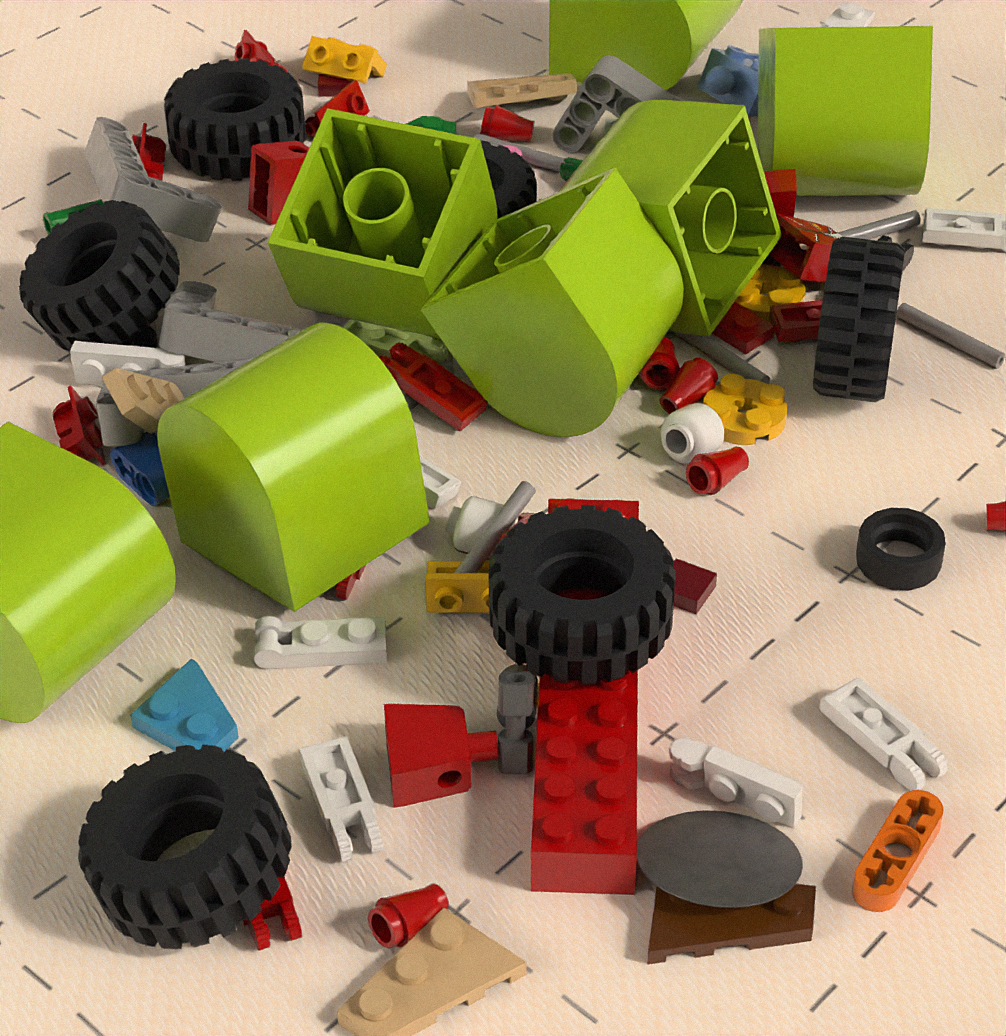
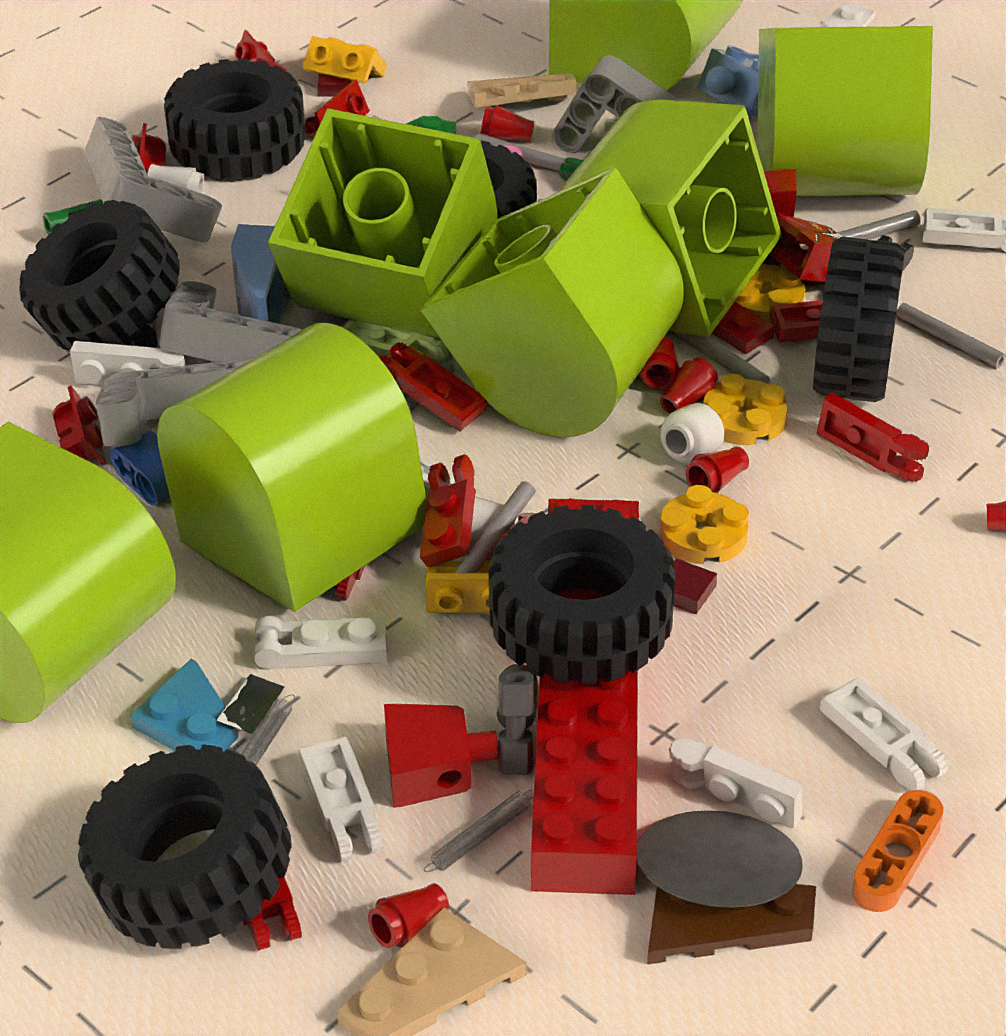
tan wing [102,368,184,434] -> none
red torso [248,141,310,225] -> none
black tyre [856,508,946,590] -> none
none -> white cone [147,164,204,193]
none -> black sticker [216,674,285,734]
none -> medium blue slope [231,224,292,325]
none -> light grey piece [241,695,295,765]
none -> red hinge [420,454,476,567]
none -> light grey piece [424,790,534,872]
none -> yellow plate [660,485,749,564]
none -> red hinge [817,393,929,482]

